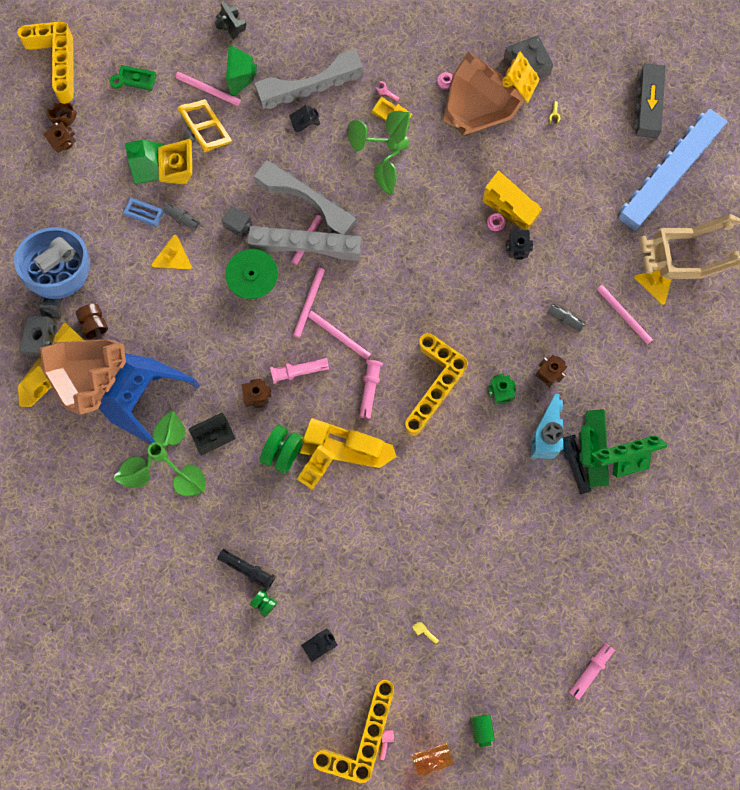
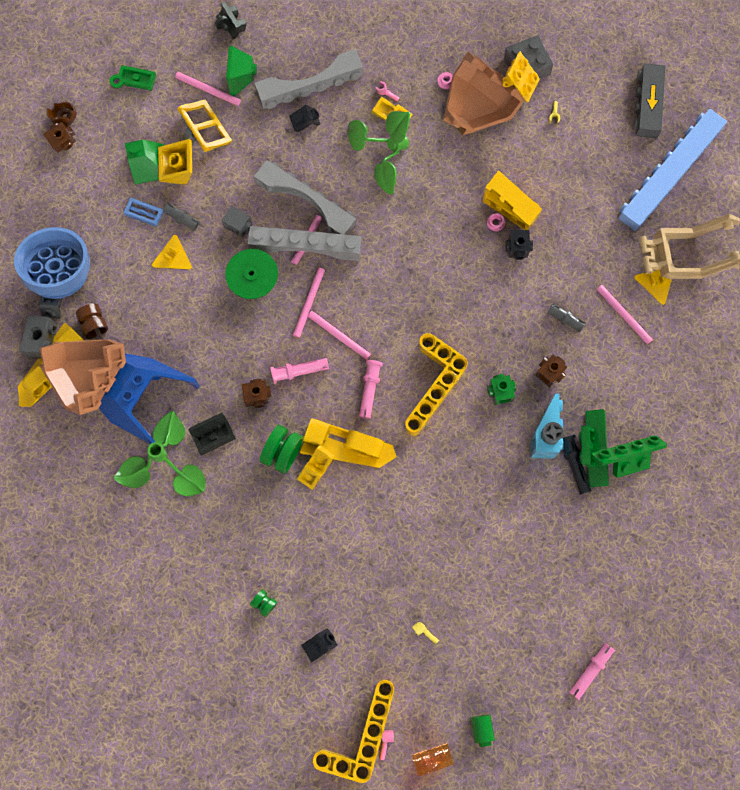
yellow beam [17,21,74,104] -> none
light grey piece [34,237,75,273] -> none
black pin [217,549,276,591] -> none

